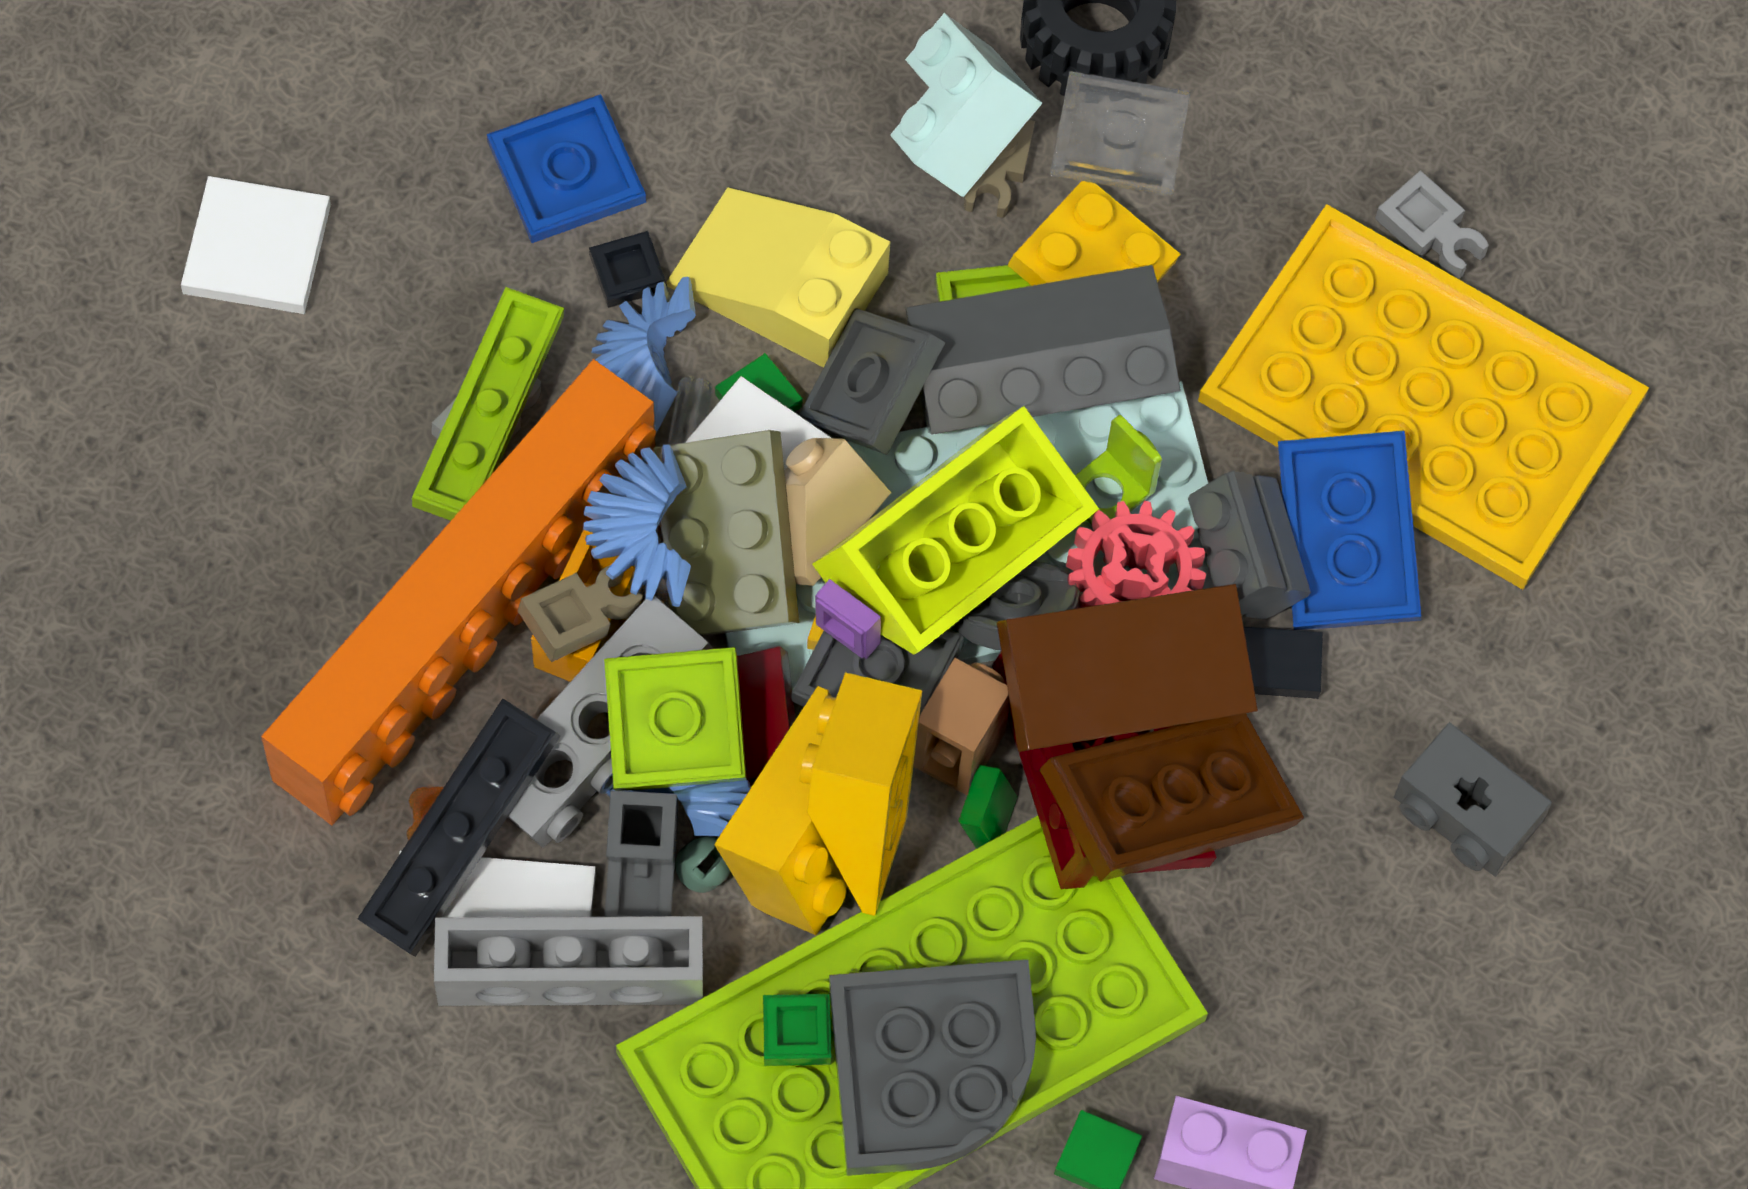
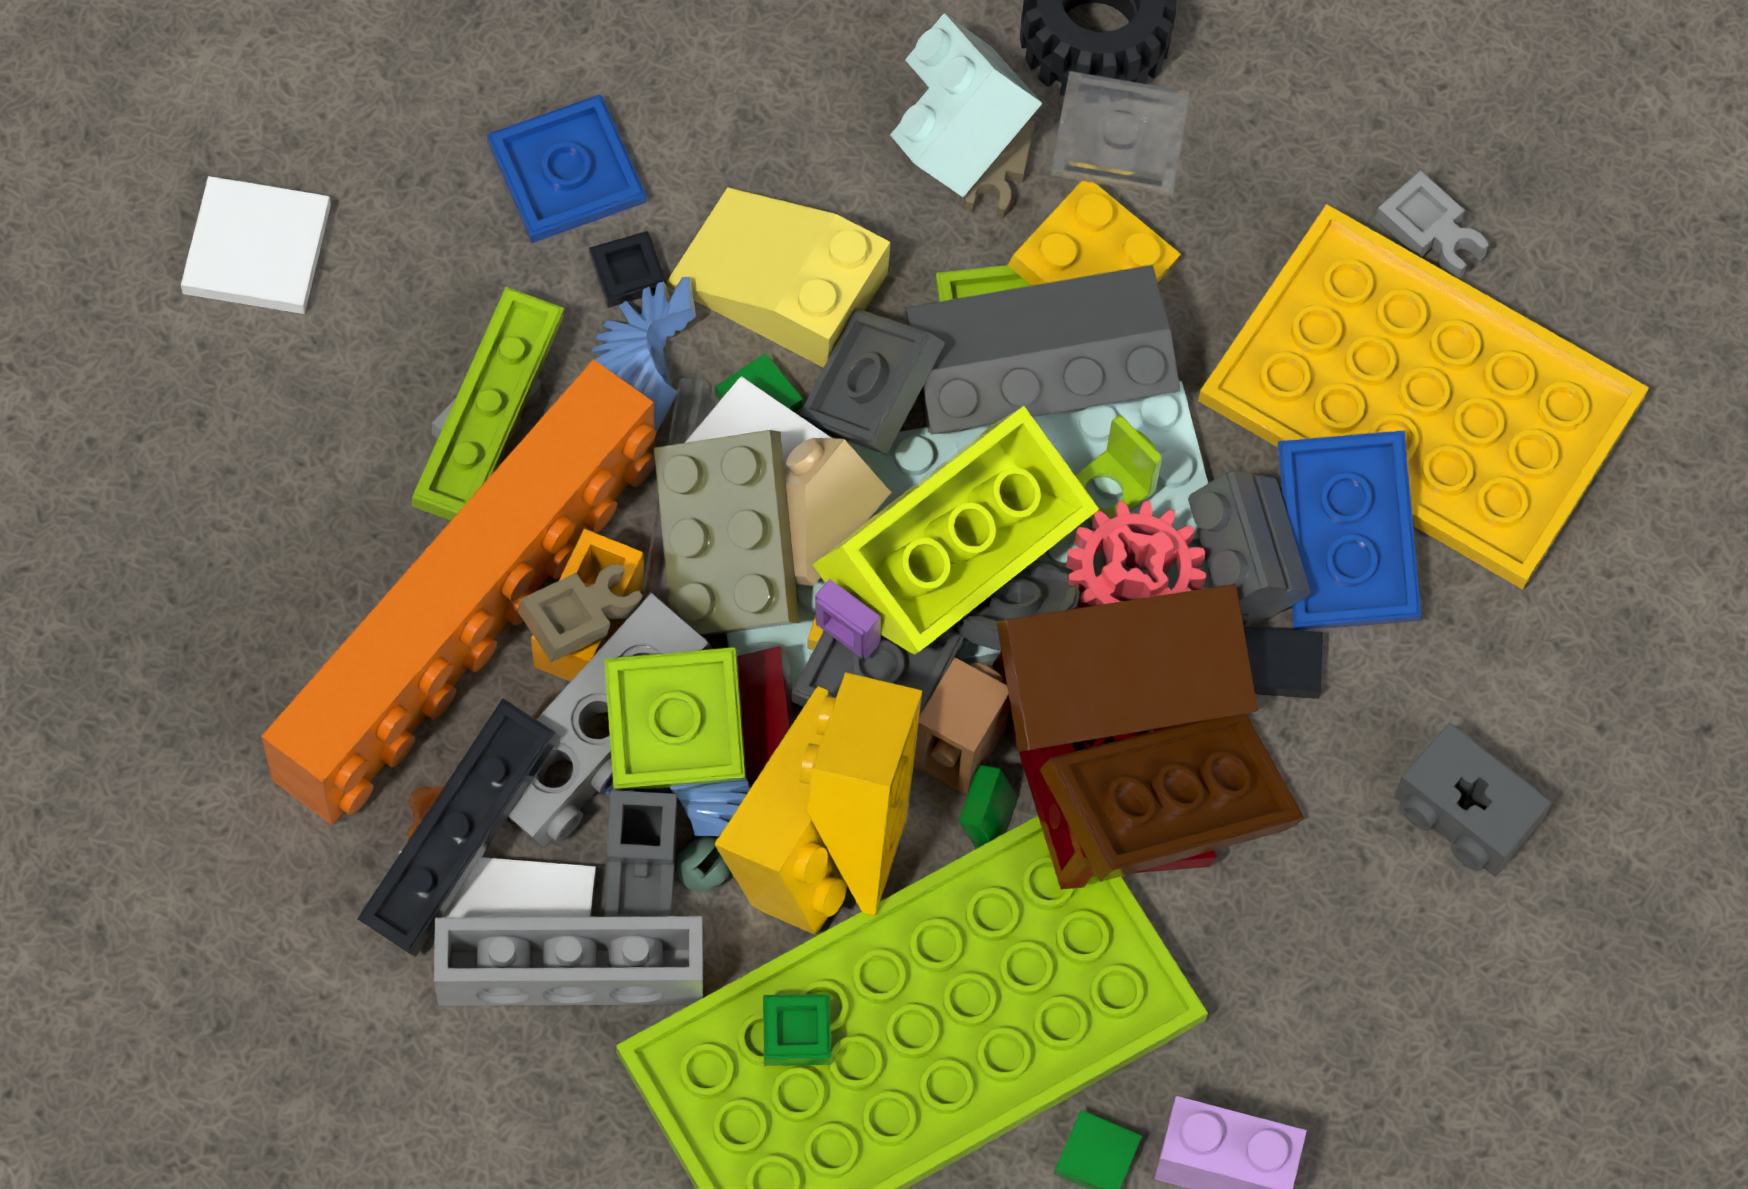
medium blue hair [583,444,691,607] -> none
dark grey plate [829,960,1036,1176] -> none

